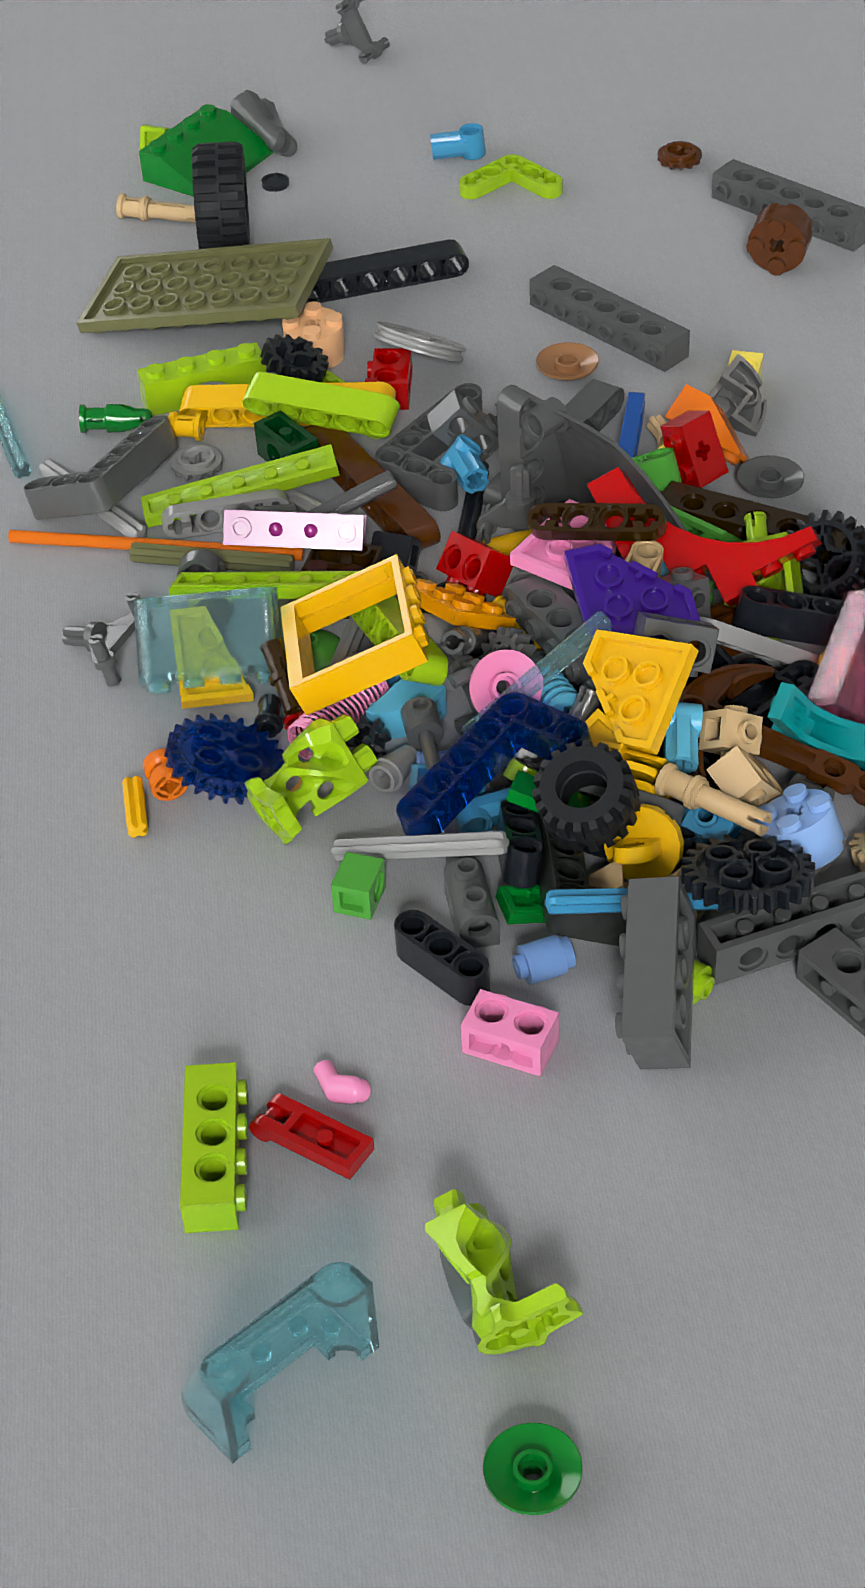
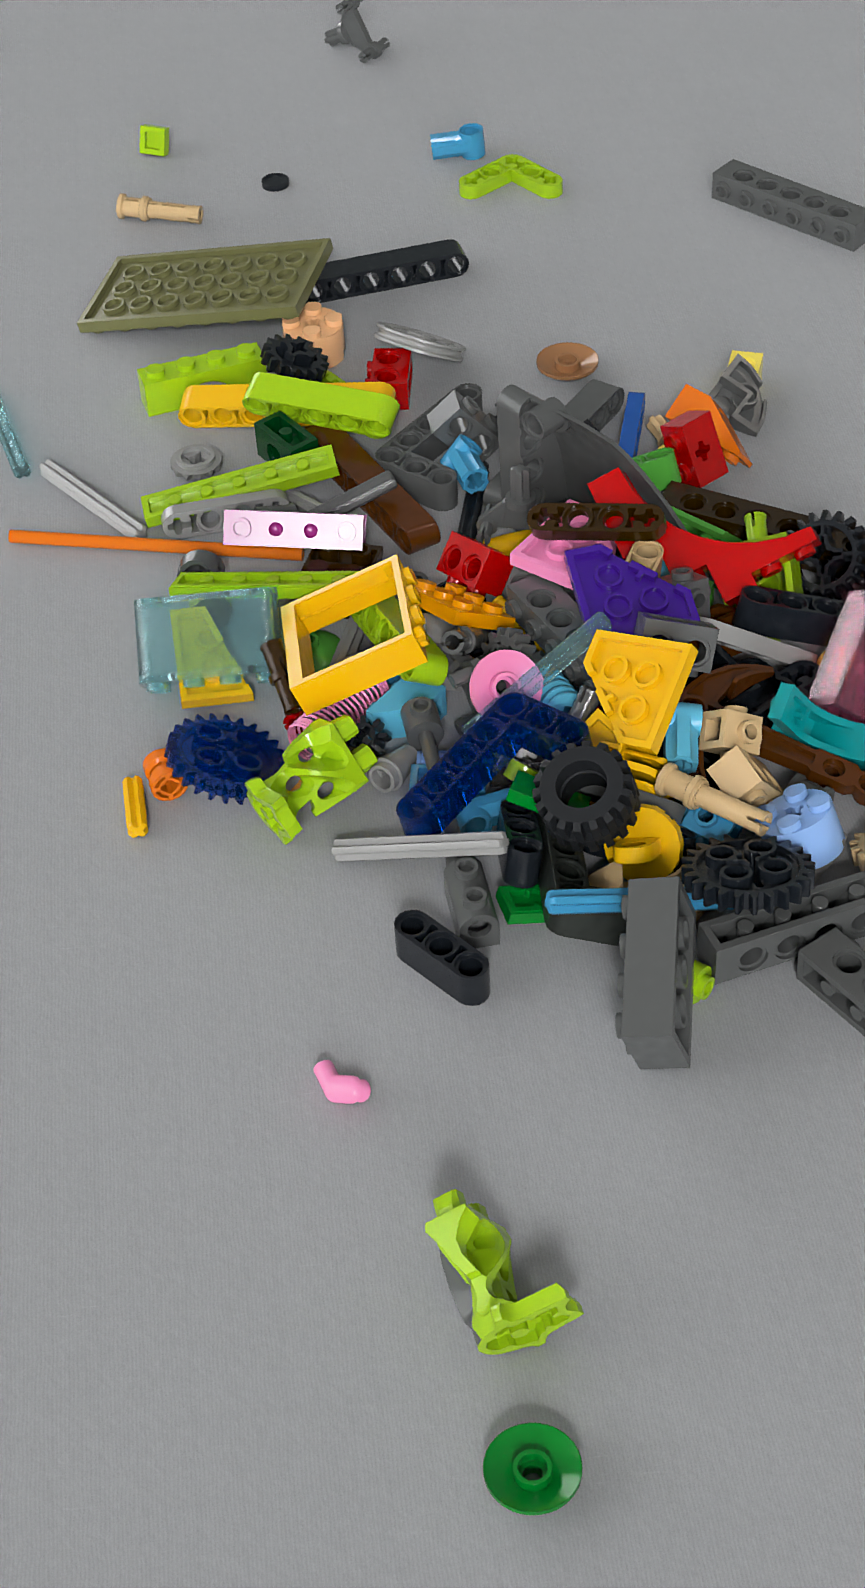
dark grey beam [23,415,178,520] -> none
dark grey axle [62,592,157,686] -> none
green piece [79,404,153,433] -> none
olive axle [129,542,294,572] -> none
green slope [139,104,273,197] -> none
yellow bush [168,411,205,442] -> none
lime brick [180,1062,248,1233] -> none
clear light blue windscreen [181,1262,379,1464] -> none
black tyre [192,141,250,249] -> none
dark grey piece [230,90,297,157] -> none
red plate [249,1093,374,1180] -> none
black pin [254,694,283,738] -> none
bright green brick [331,852,386,920] -> none
black panel [371,531,422,571] -> none
bright pink brick [461,989,559,1077] -> none
medium blue brick [512,934,576,985] -> none
dark grey brick [530,265,690,372] -> none
reddish brown gear [658,141,702,170] -> none
dark grey dish [737,455,804,498] -> none
reddish brown brick [746,203,812,275] -> none

